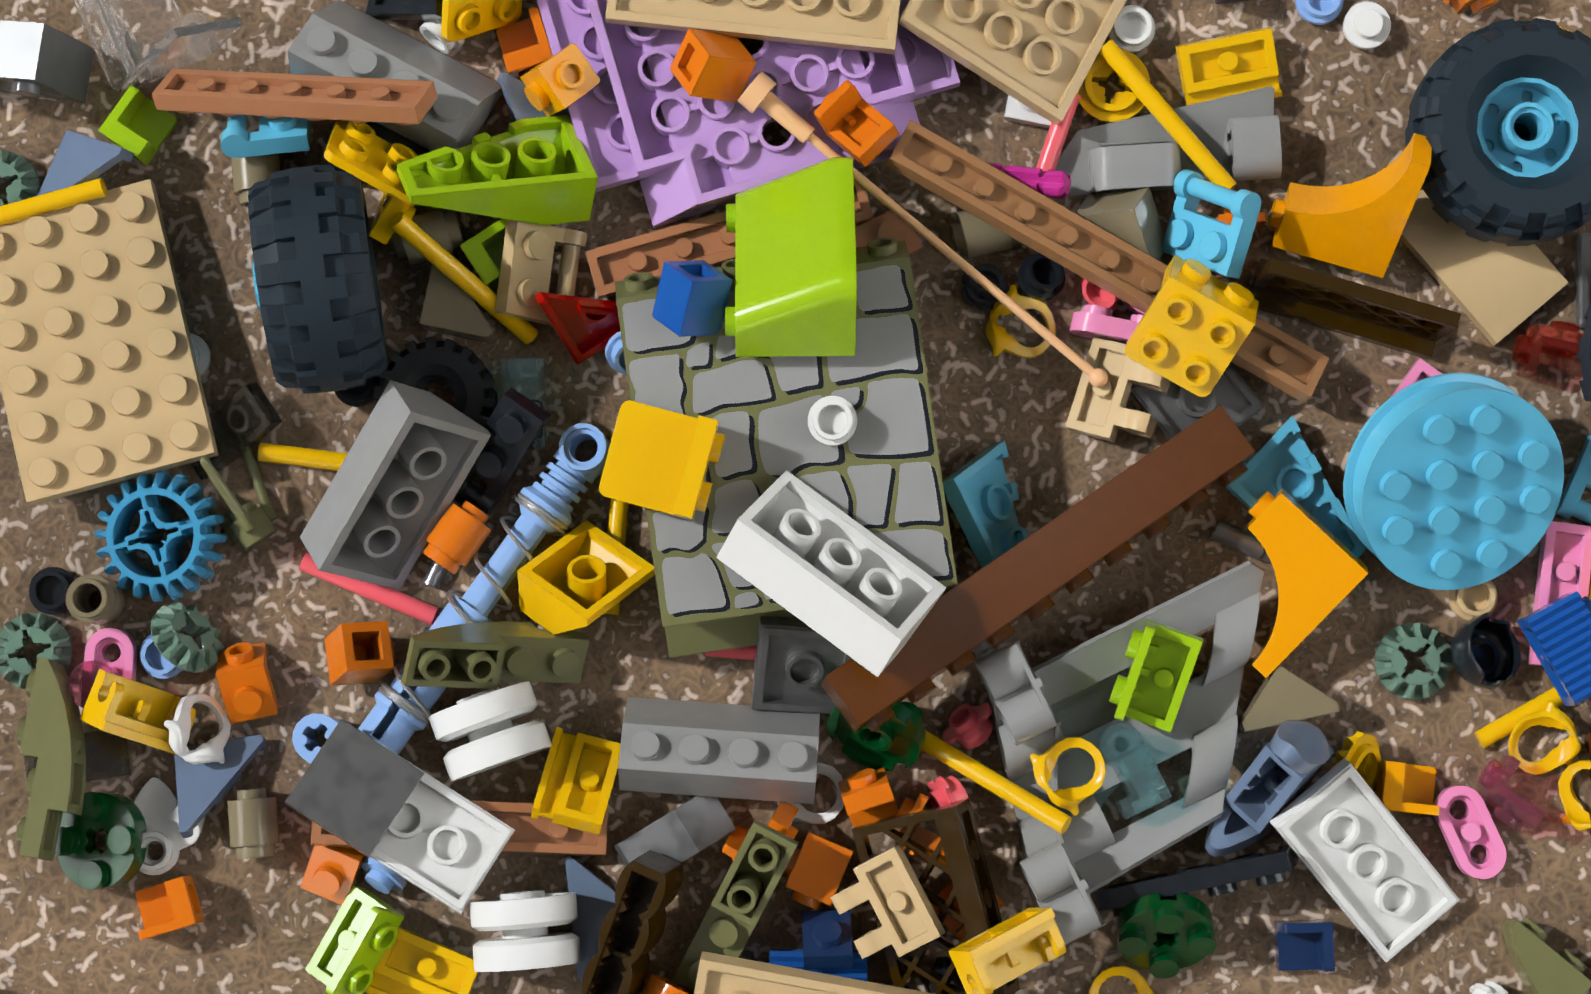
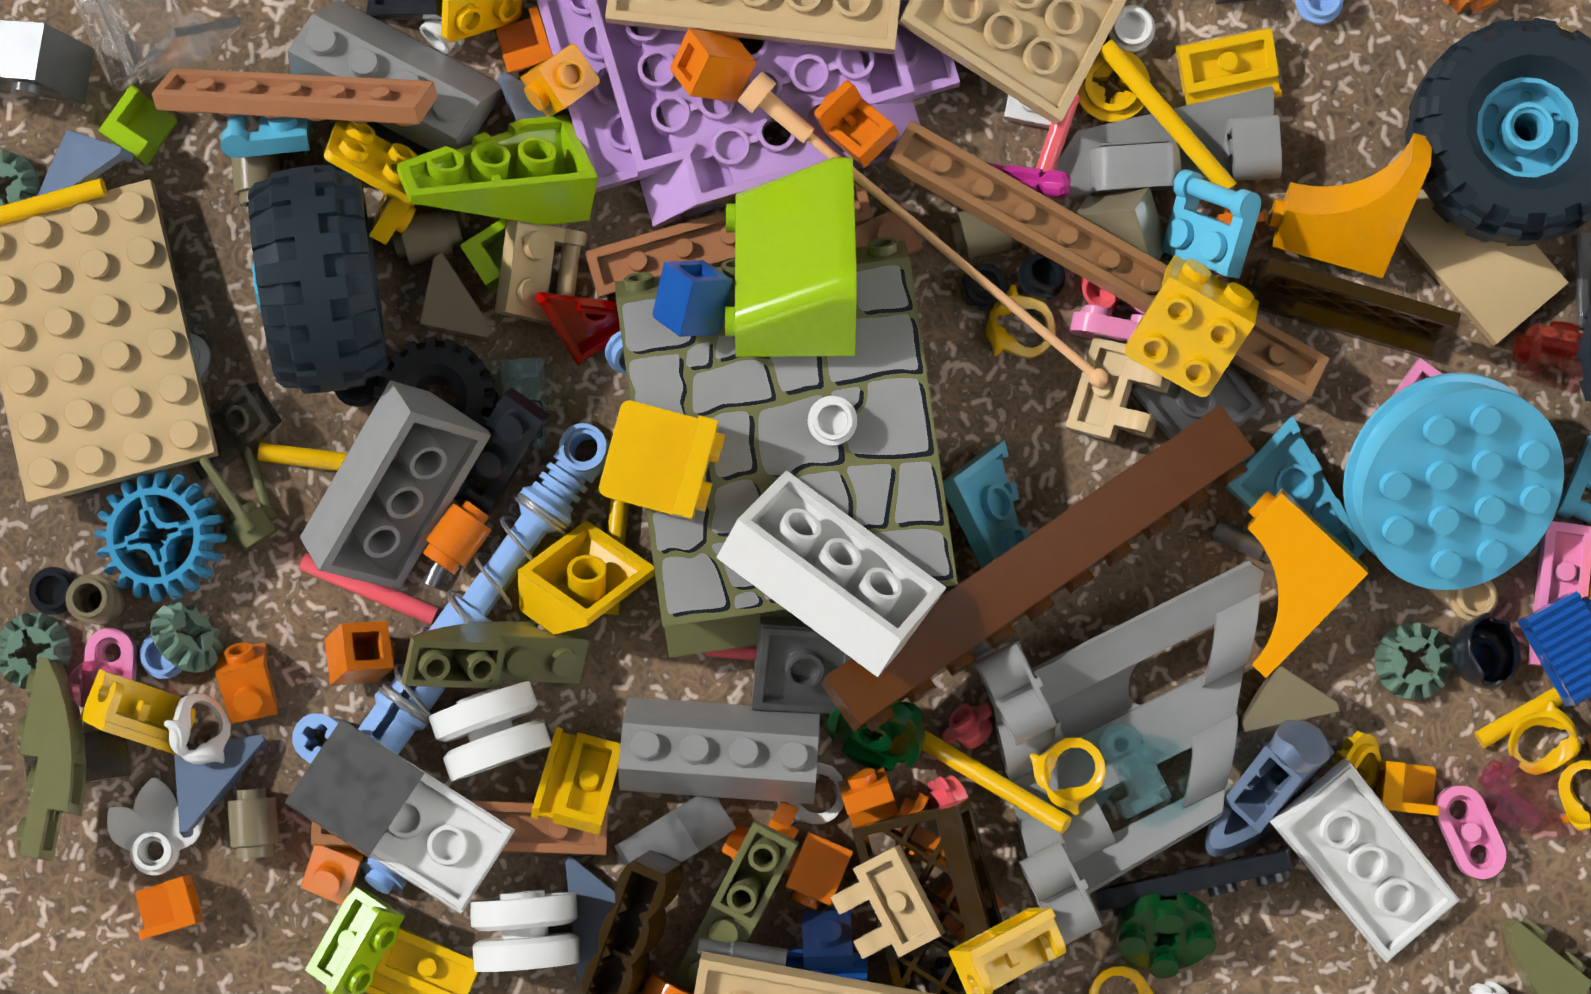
dark green plate [55,792,147,890] -> none
yellow bar [389,212,538,344] -> none
lime bracket [1109,619,1203,733] -> none
dark blue panel [1274,919,1335,972] -> none
white plate [1342,2,1391,50] -> none
none -> flat silver pin [697,937,788,966]

